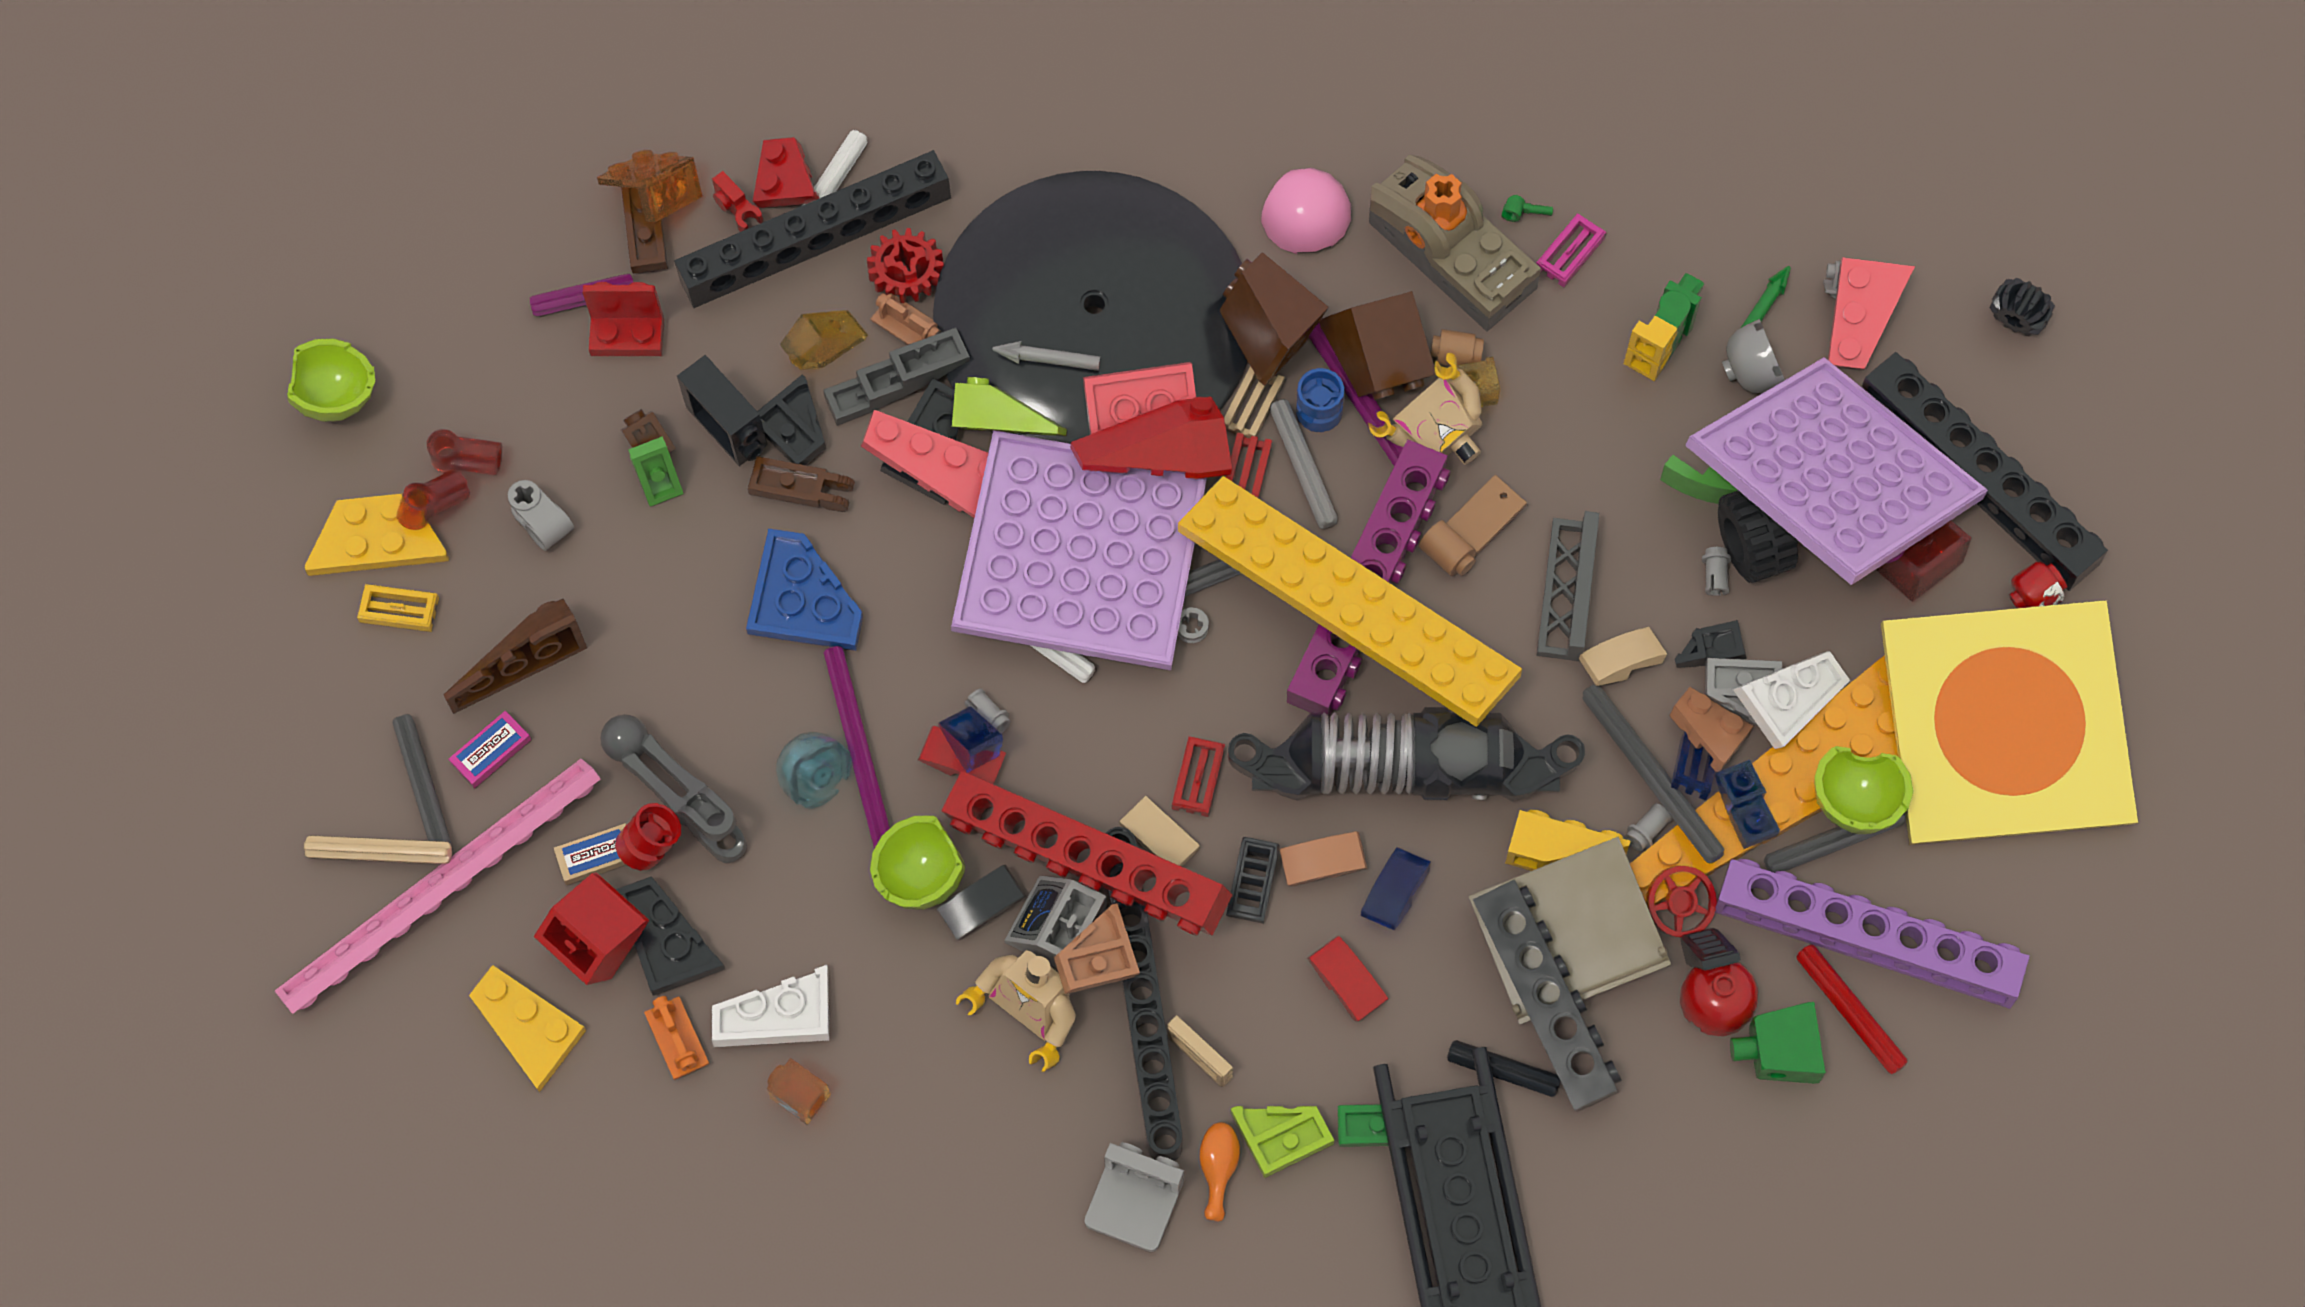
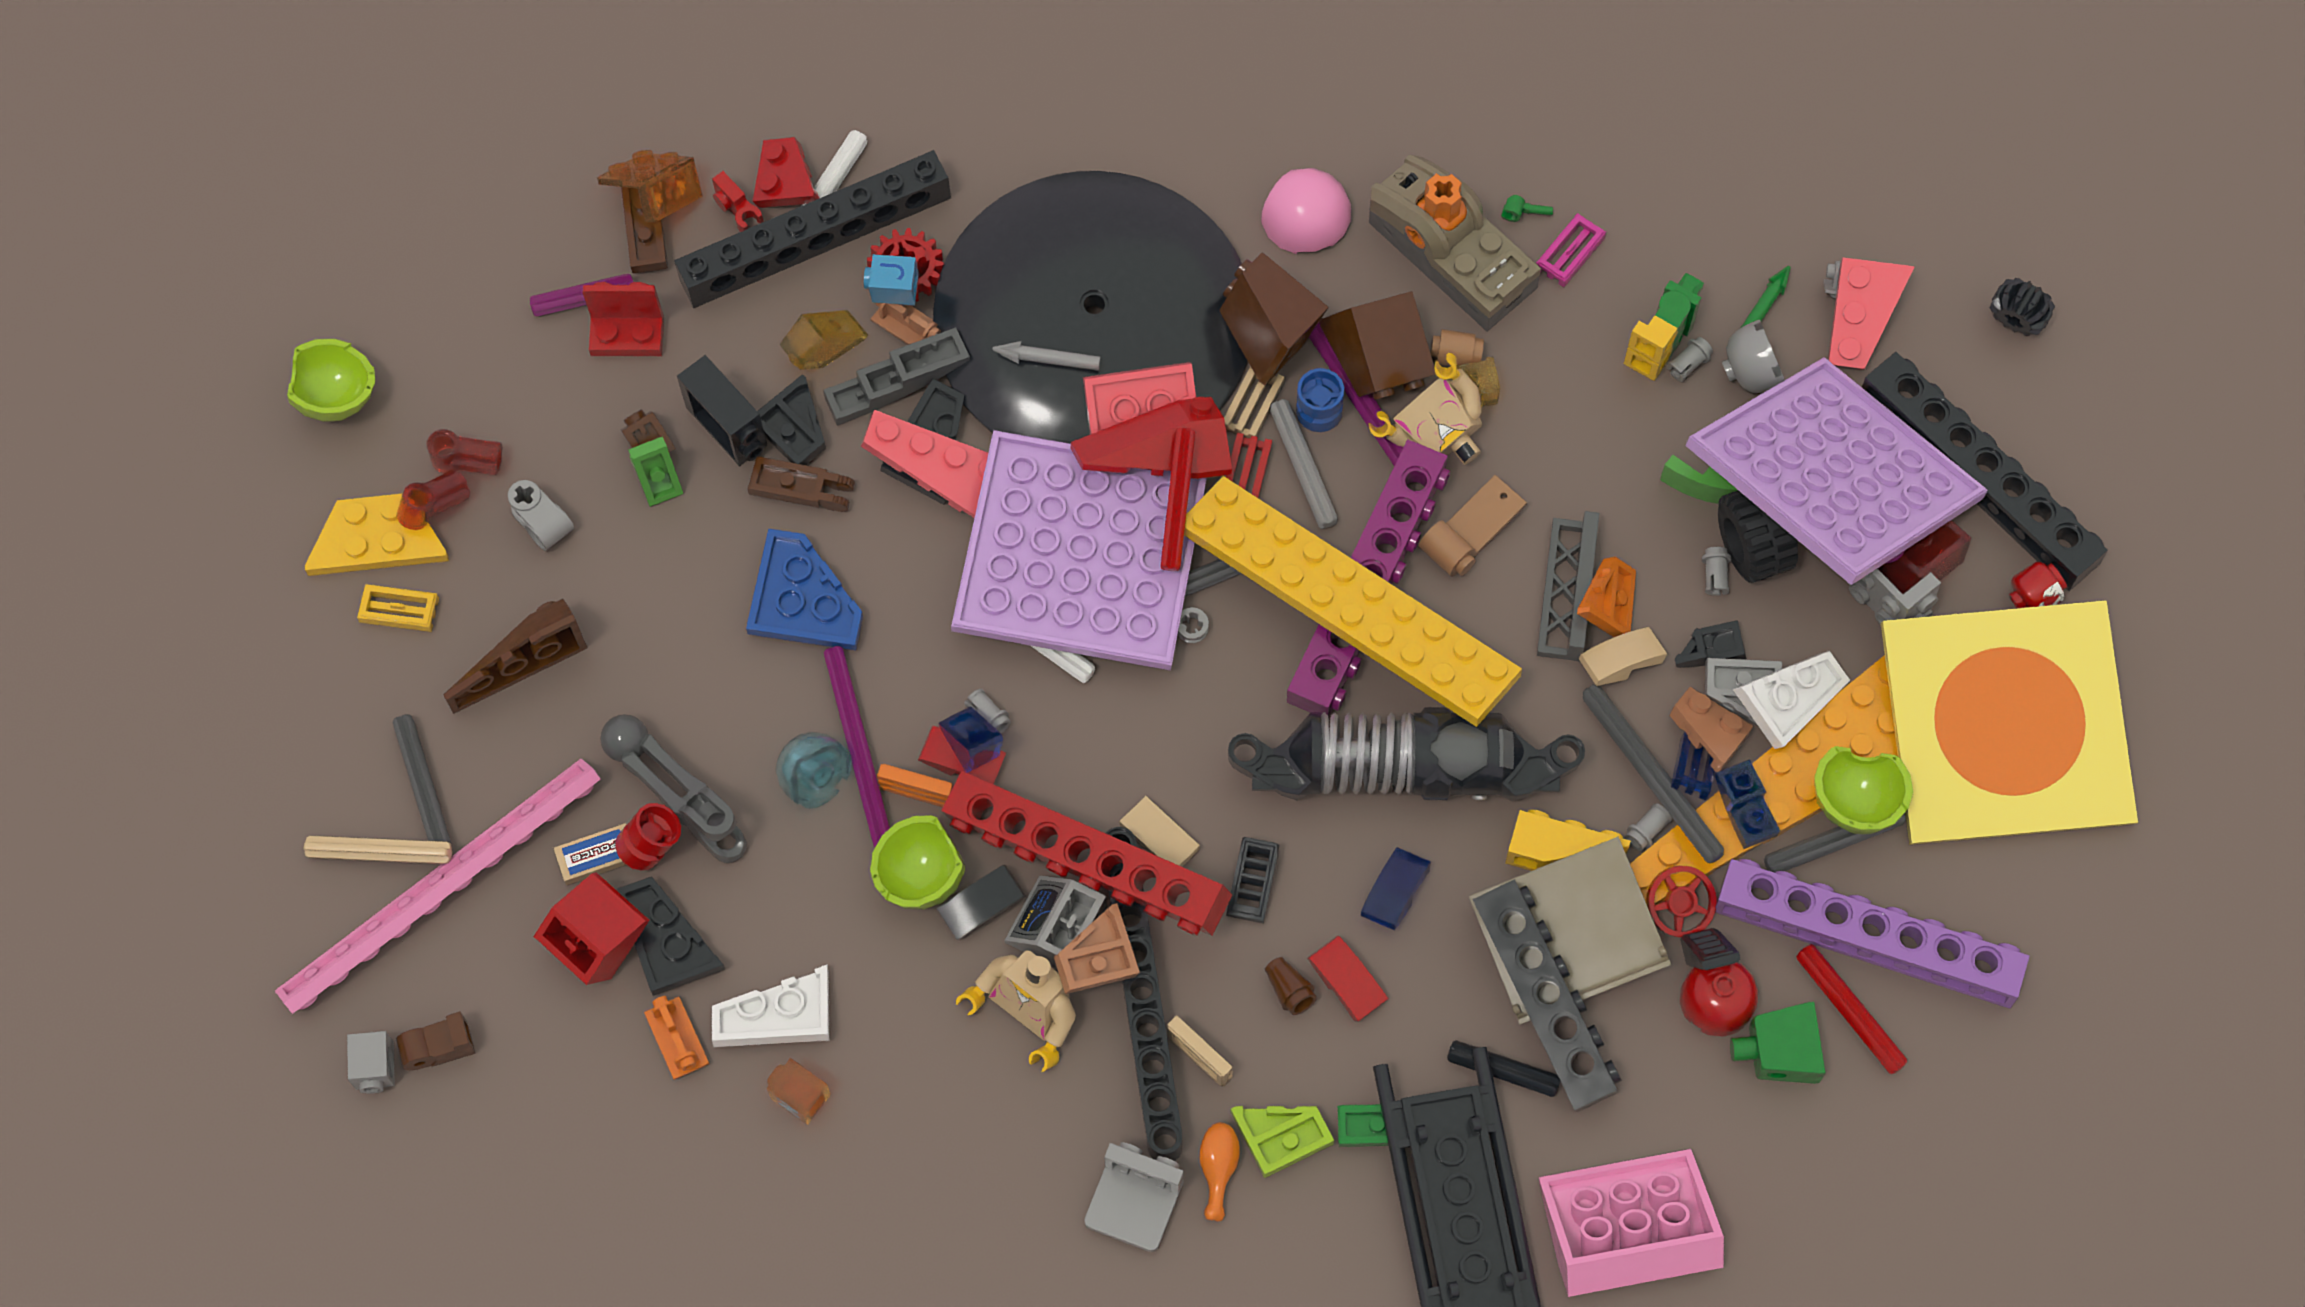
tile [448,710,531,789] -> none
yellow wing [469,965,586,1093] -> none
lime slope [952,377,1067,437] -> none
red tile [1172,736,1225,817] -> none
nougat slope [1279,831,1367,887] -> none
none -> light grey brick [347,1031,395,1094]
none -> reddish brown leg [396,1011,476,1071]
none -> dark azure brick [864,254,919,305]
none -> orange tile [877,764,953,807]
none -> red axle [1160,427,1196,571]
none -> reddish brown cone [1265,957,1317,1015]
none -> bright pink slope [1539,1149,1724,1297]
none -> orange wing [1577,556,1636,637]
none -> light grey pin [1667,337,1713,382]
none -> light grey bracket [1848,569,1941,625]

